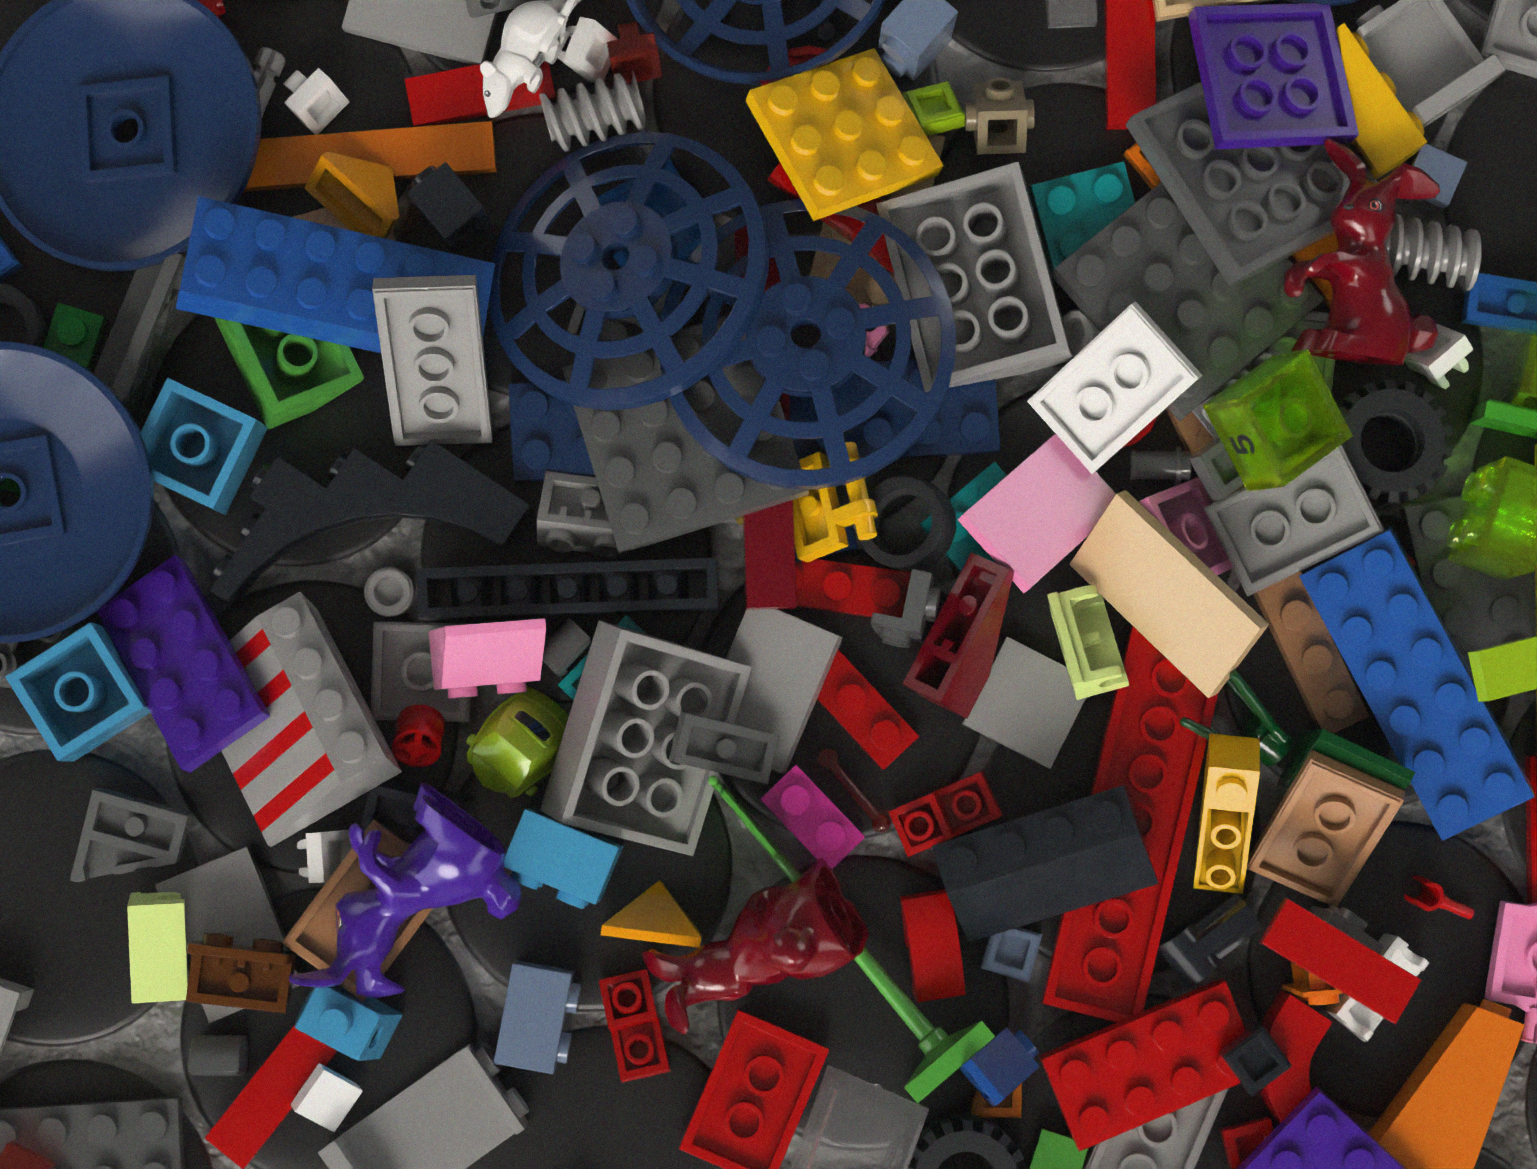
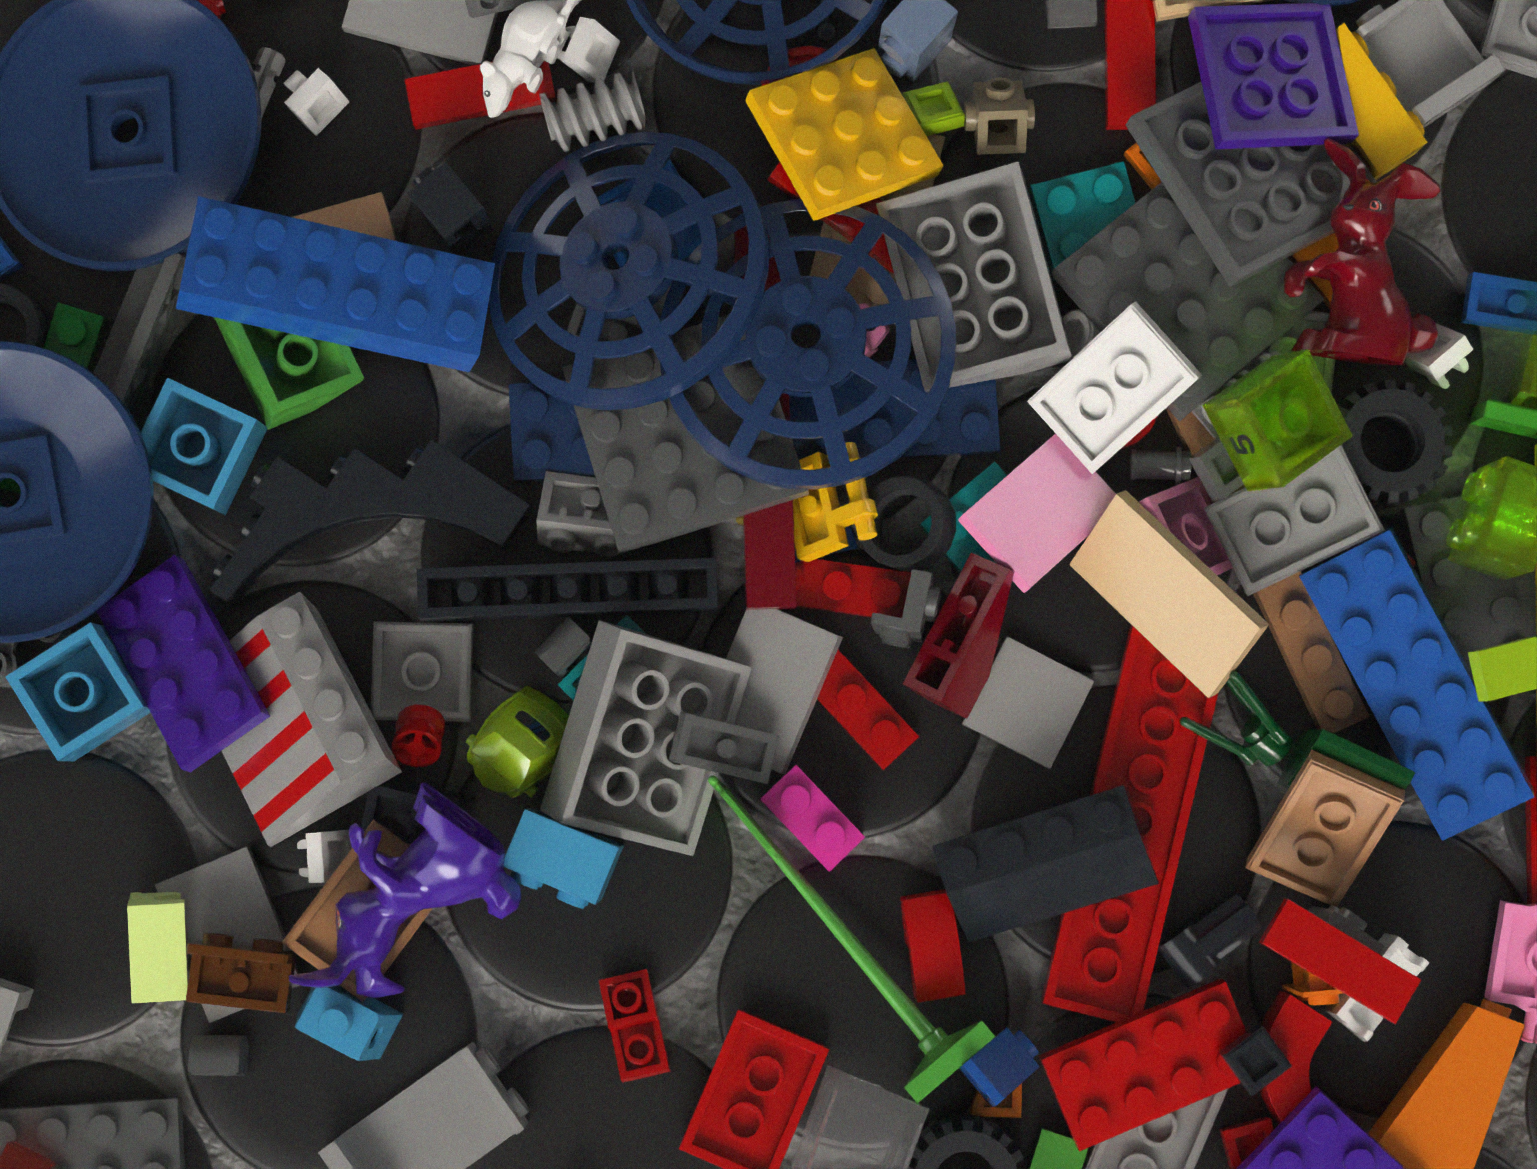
dark grey wing [70,786,193,882] -> none
red tile [204,1025,338,1169] -> none
orange tile [243,121,497,192] -> none
white tile [290,1063,363,1132] -> none
light orange slope [304,152,399,239] -> none
light grey tile [364,567,415,617] -> none
light grey tile [372,275,493,446] -> none
bright pink slope [429,618,546,699] -> none
sand blue brick [494,960,581,1074] -> none
light orange slope [601,880,702,948] -> none
clear red tile [606,22,662,84] -> none
dark red animal [642,858,869,1034] -> none
clear red hinge [818,749,891,833] -> none
red slope [888,770,1003,857] -> none
sand blue tile [980,927,1043,982] -> none
yellowish green hinge [1047,585,1129,700] -> none
yellow slope [1193,733,1260,894] -> none
light grey piece [1385,214,1482,291] -> none
red hand [1404,875,1475,920] -> none
sand blue tile [1411,144,1468,209] -> none

